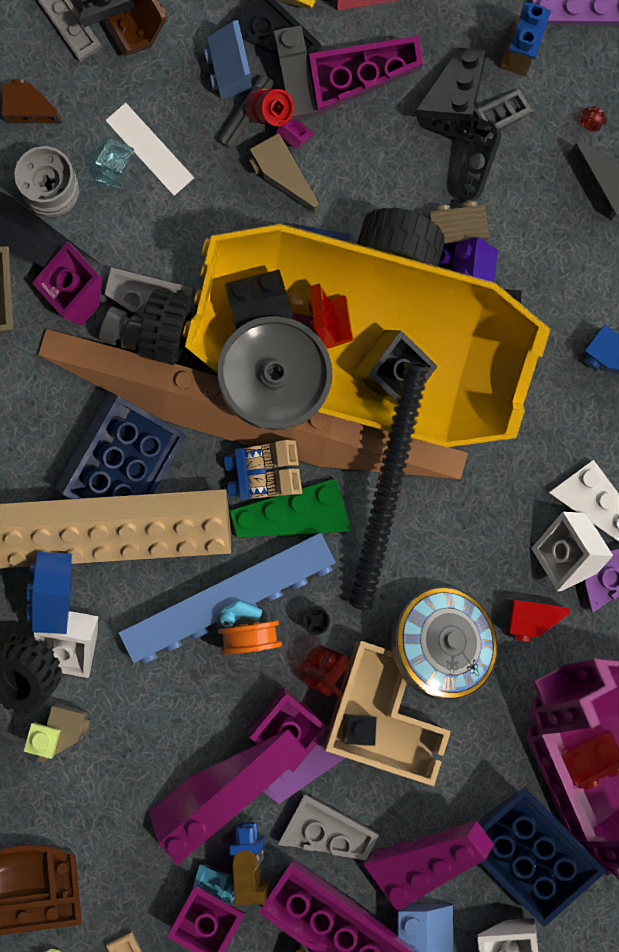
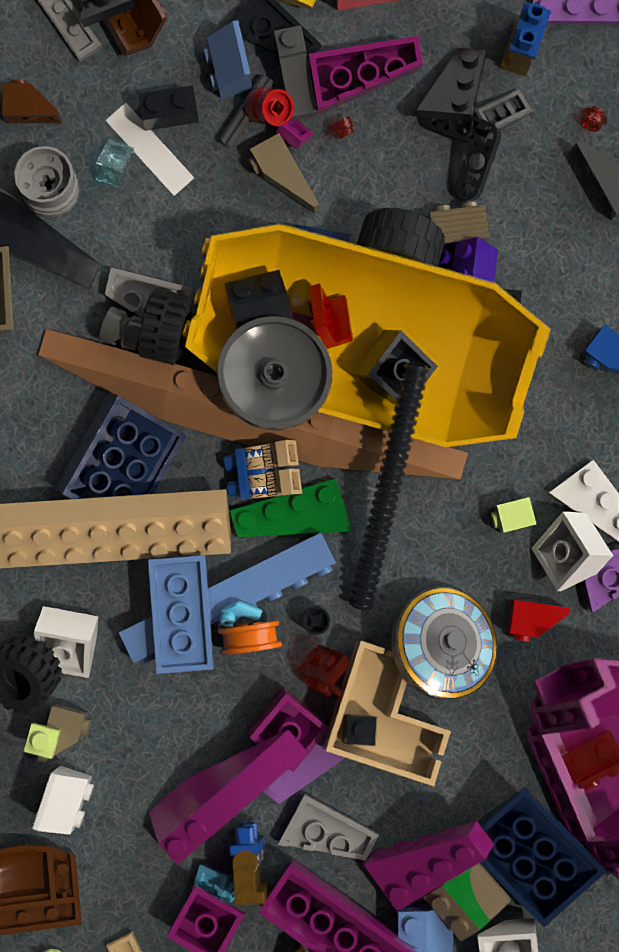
blue brick [27,552,72,634] -> none
magenta slope [32,241,102,326] -> none
none -> white slope [33,766,94,834]
none -> black brick [138,85,199,131]
none -> medium blue plate [148,555,214,674]
none -> clear red plate [330,116,356,139]
none -> dark tan slope [423,863,511,941]
none -> yellowish green brick [491,497,536,533]

